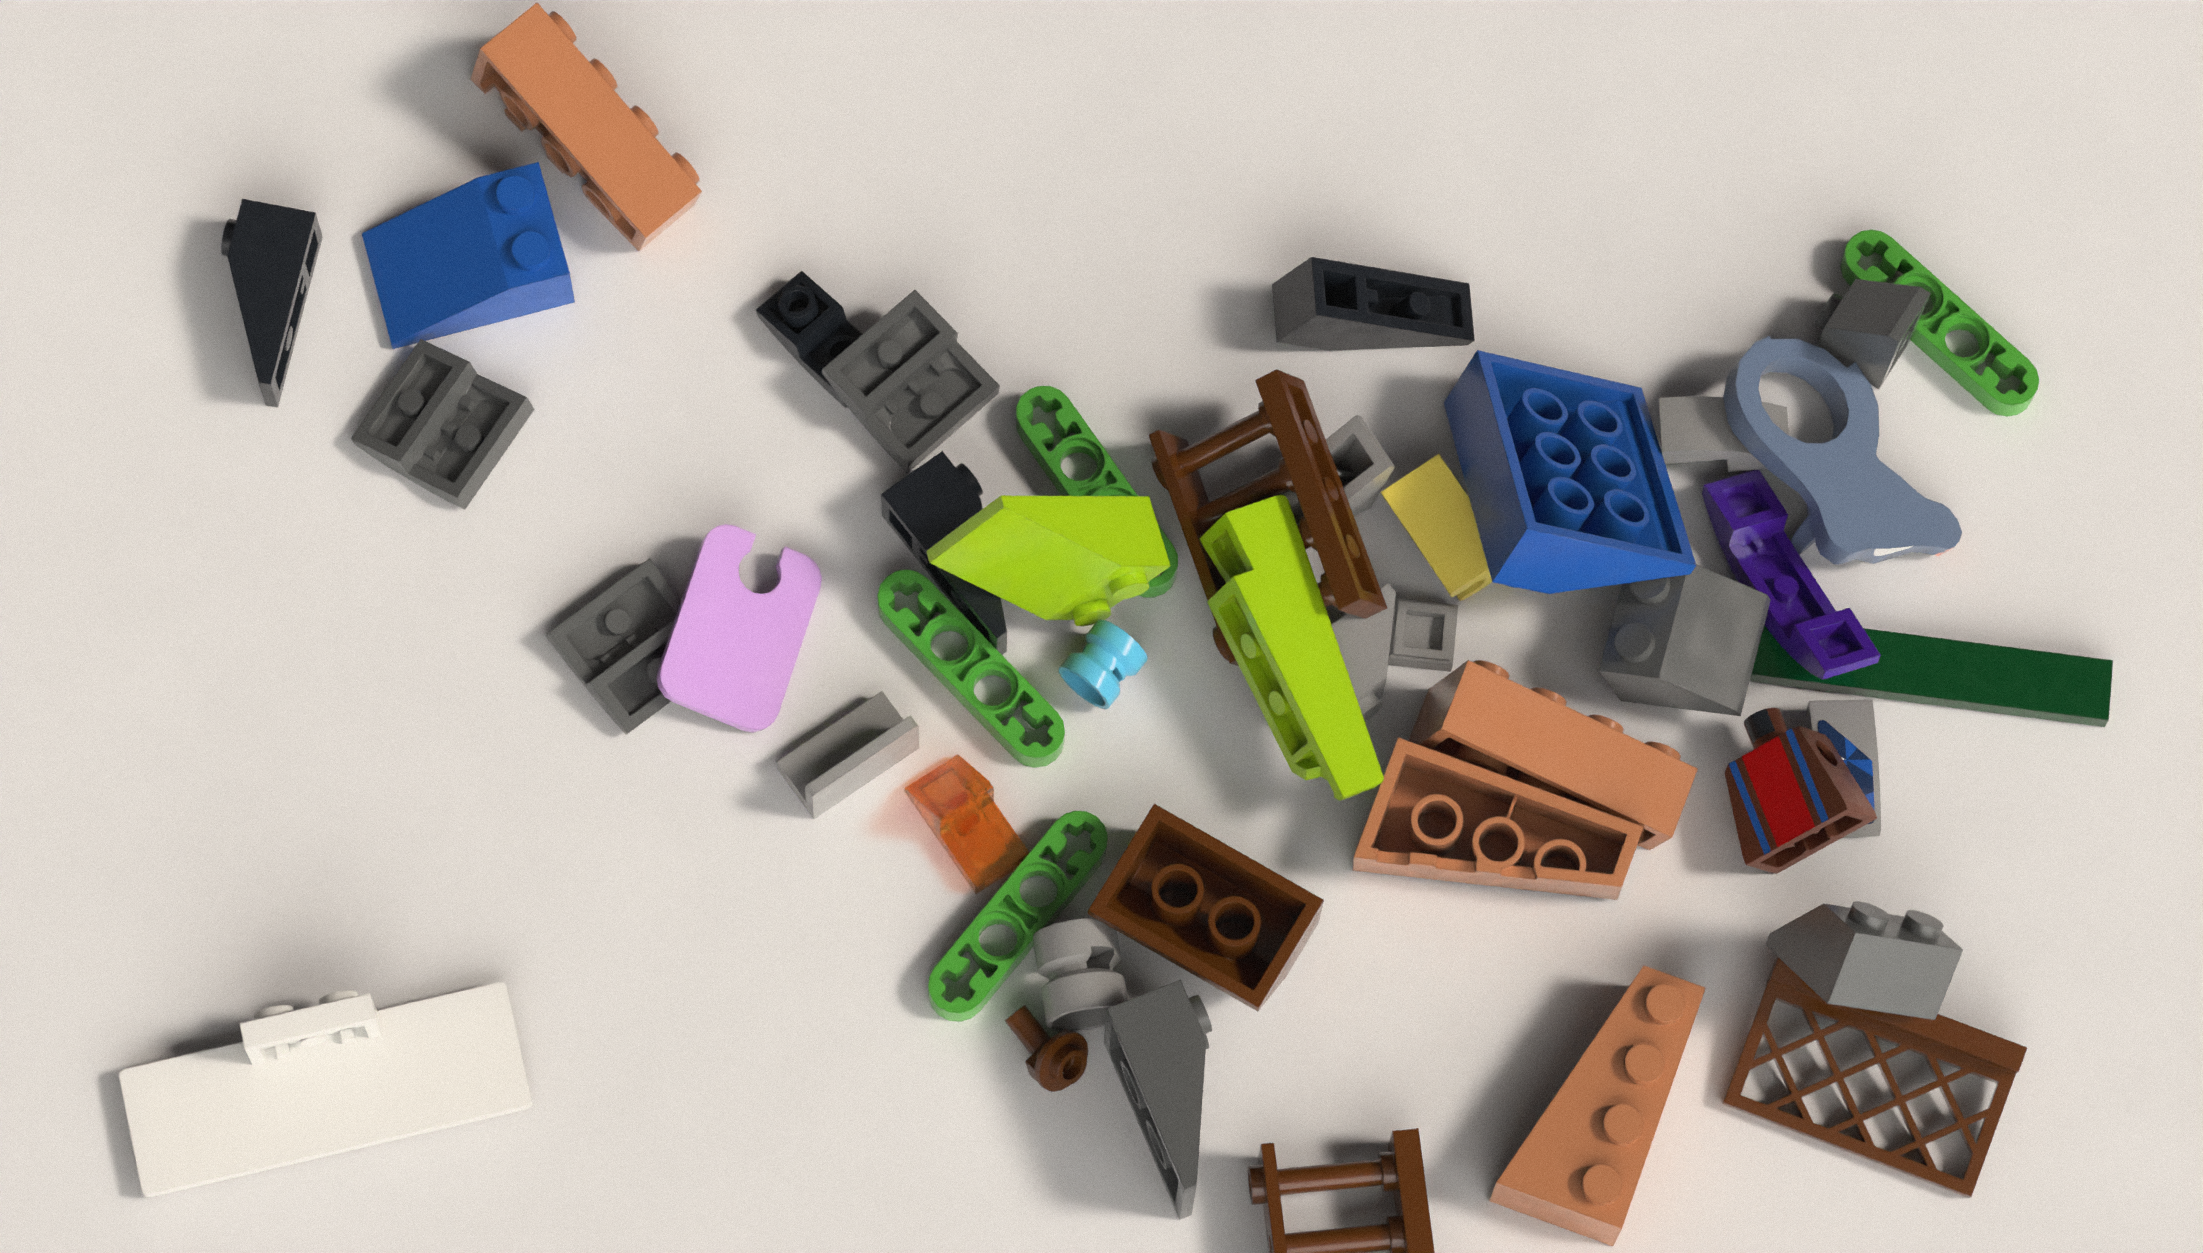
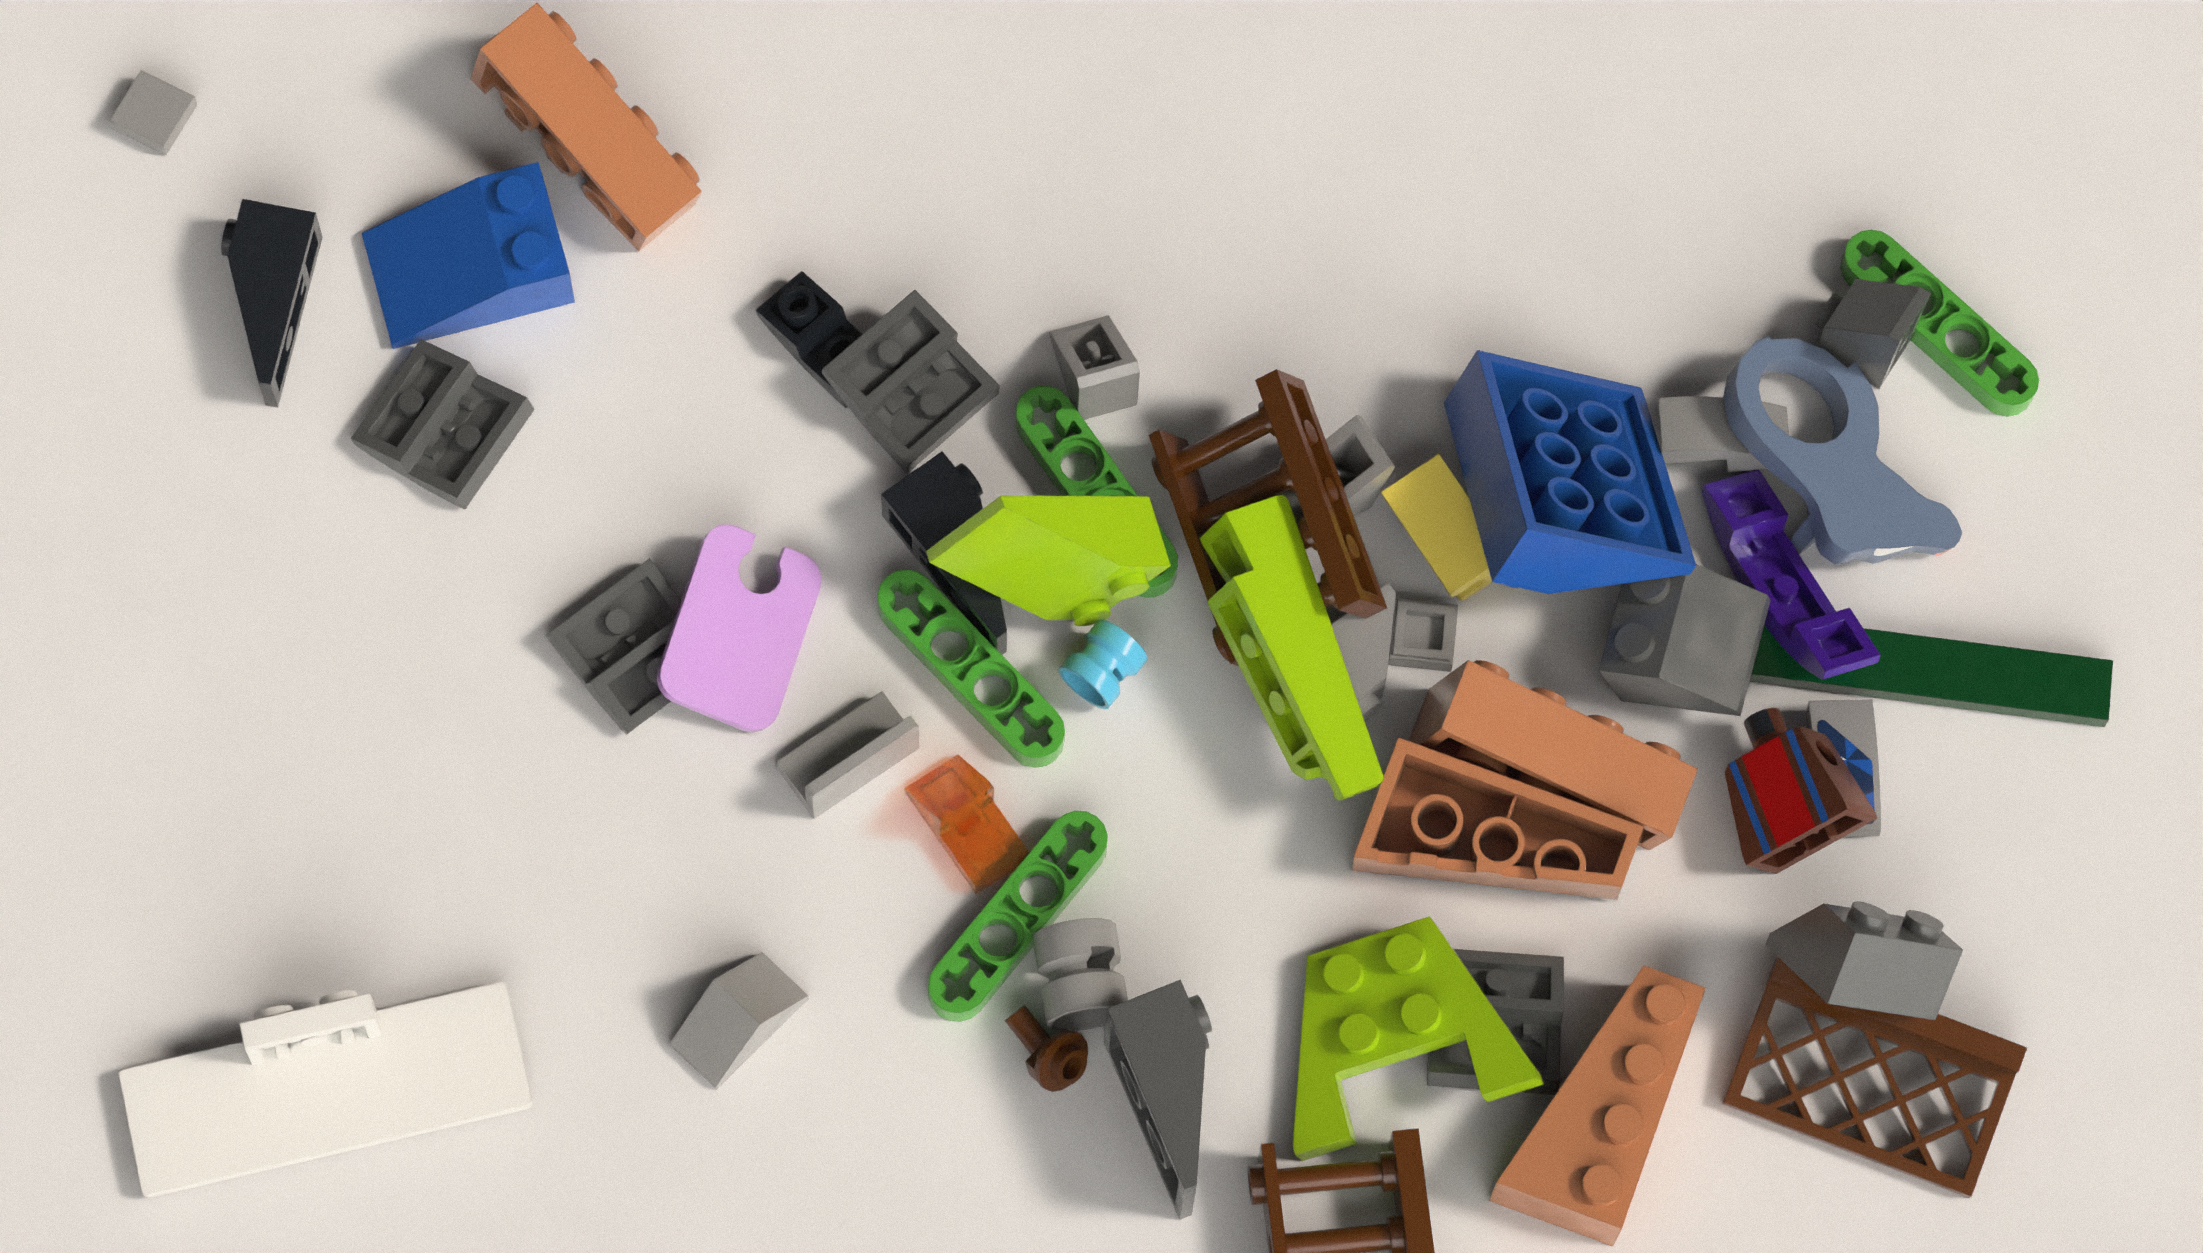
reddish brown slope [1088,804,1324,1012] -> none
black slope [1272,257,1475,351] -> none
none -> light grey tile [110,70,197,155]
none -> light grey slope [670,952,809,1090]
none -> light grey slope [1049,315,1140,420]
none -> lime wing [1293,916,1544,1161]
none -> dark grey slope [1427,949,1564,1095]

